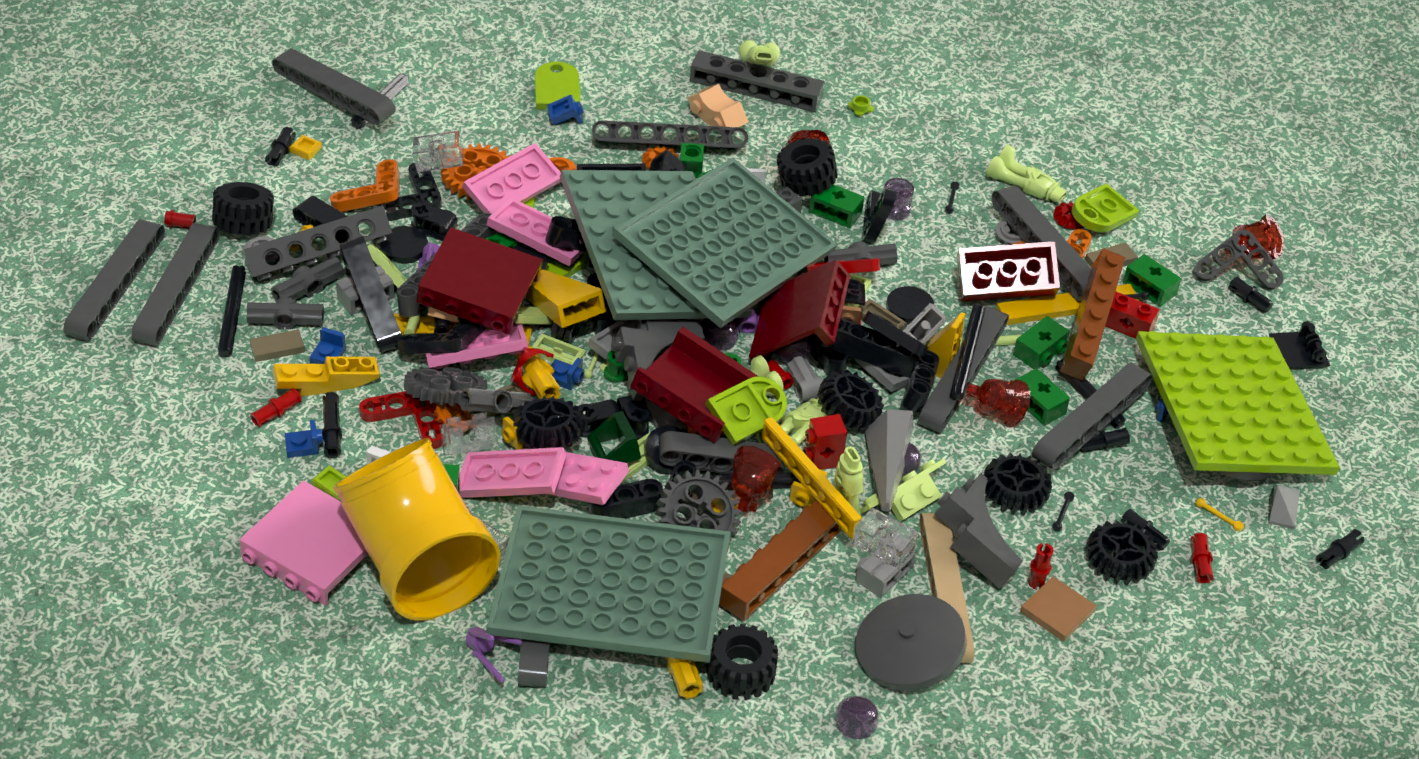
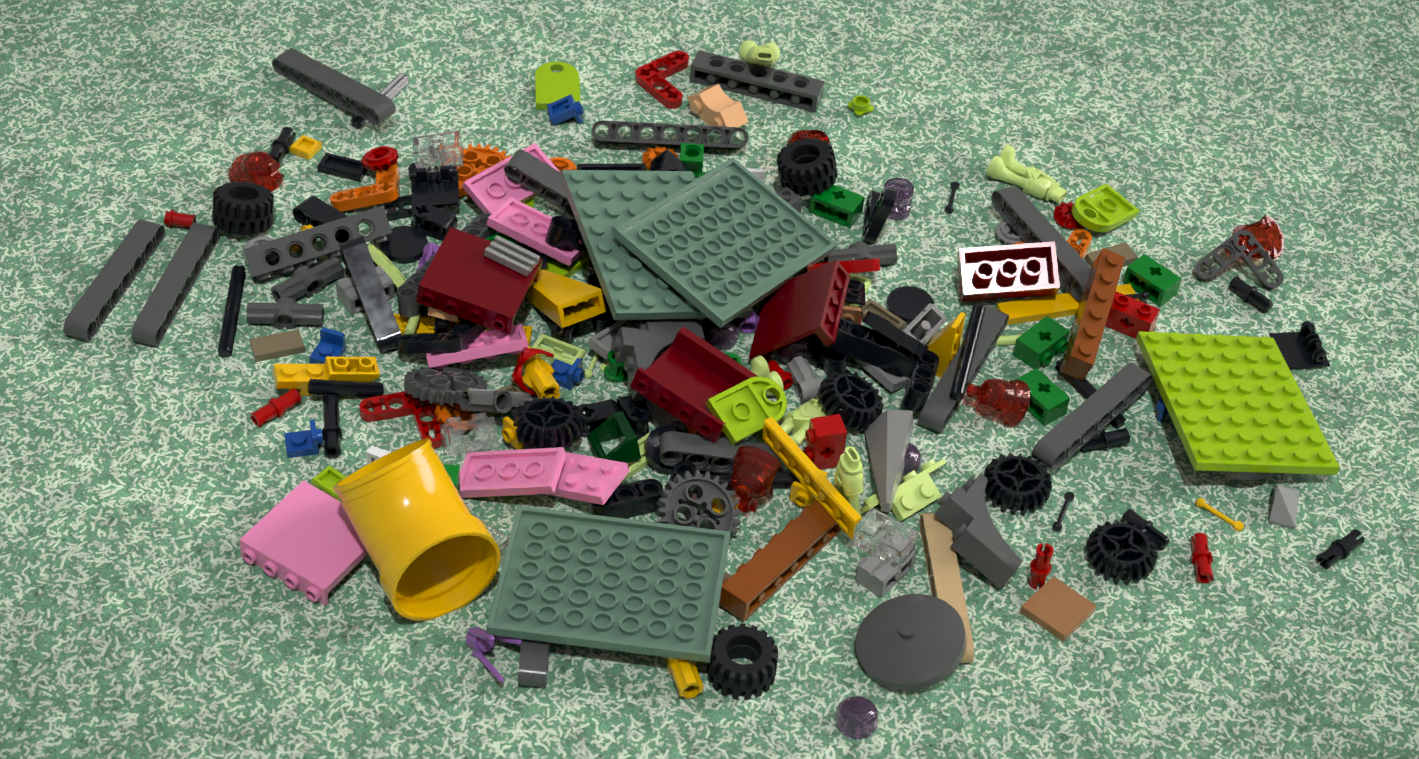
yellowish green tile [514,307,554,325] -> none
none -> clear red helmet [228,151,284,192]
none -> black axle [307,379,384,397]
none -> black tile [317,153,369,182]
none -> red gear [362,146,399,171]
none -> black hinge [409,165,459,207]
none -> light grey tile [484,235,540,276]
none -> dark grey beam [504,150,574,217]
none -> red beam [635,51,689,109]

